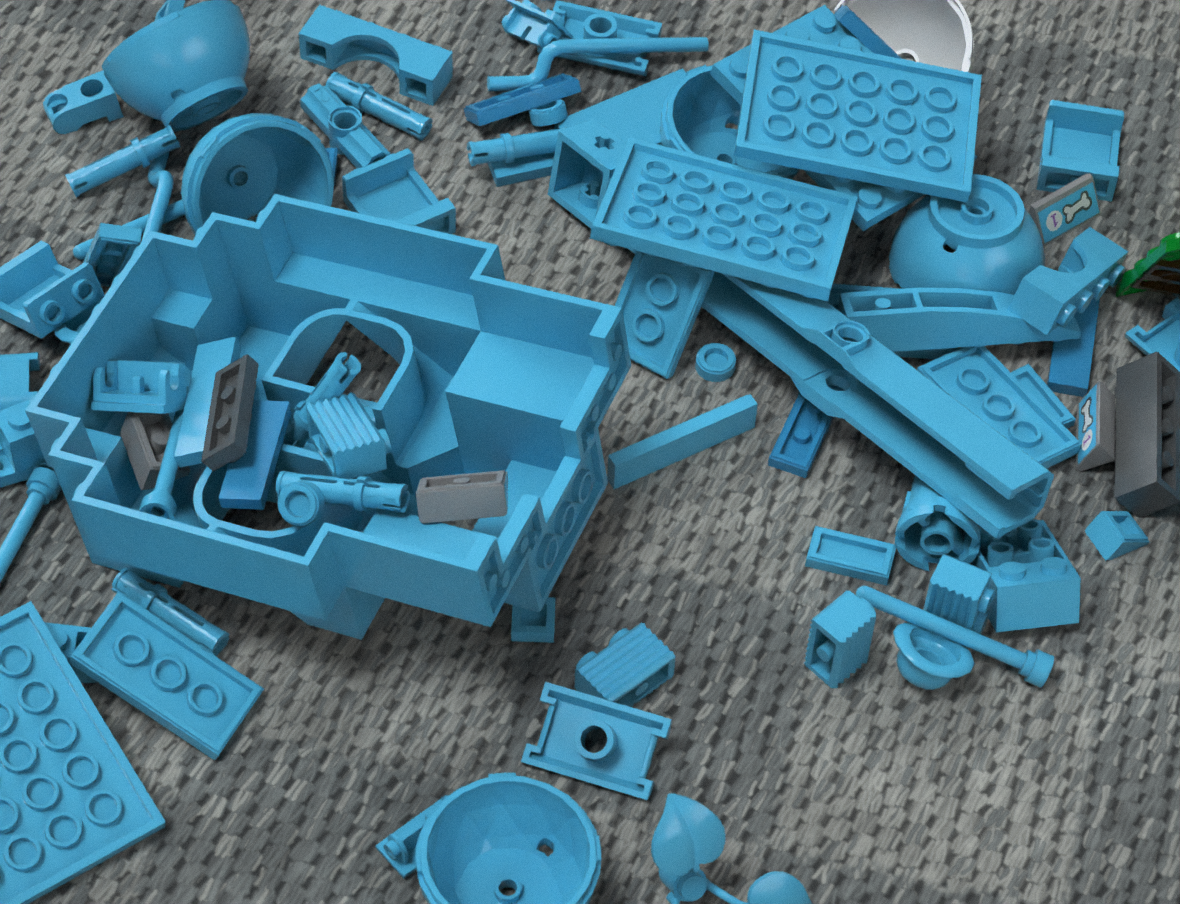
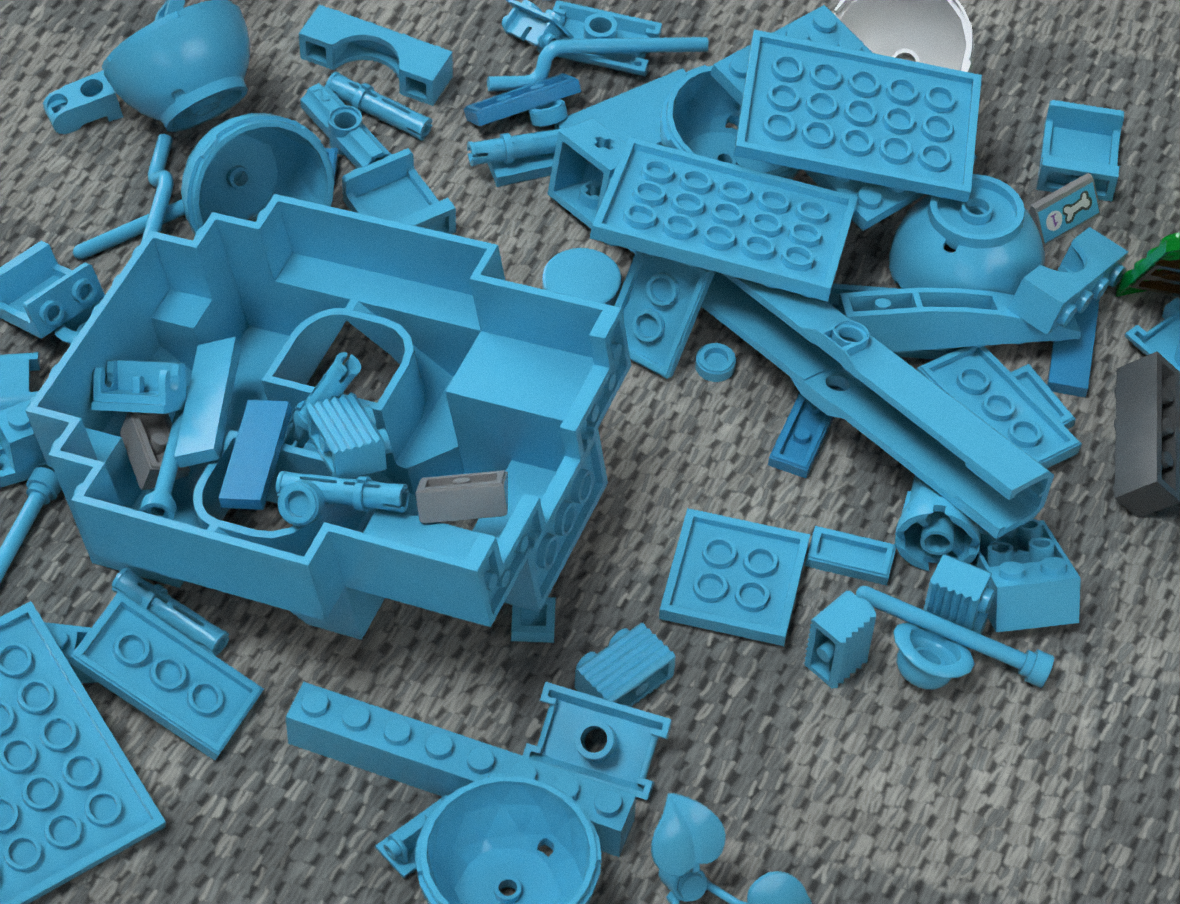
medium azure pin [65,125,181,197] -> none
medium azure tile [82,223,142,287] -> none
dark grey plate [201,354,259,471] -> none
medium azure tile [607,394,758,489] -> none
dark azure tile [834,5,902,59] -> none
light grey slope [1076,381,1115,472] -> none
medium azure slope [1085,511,1149,561] -> none
none -> medium azure brick [286,682,637,857]
none -> medium azure tile [542,248,621,306]
none -> medium azure plate [659,508,810,646]

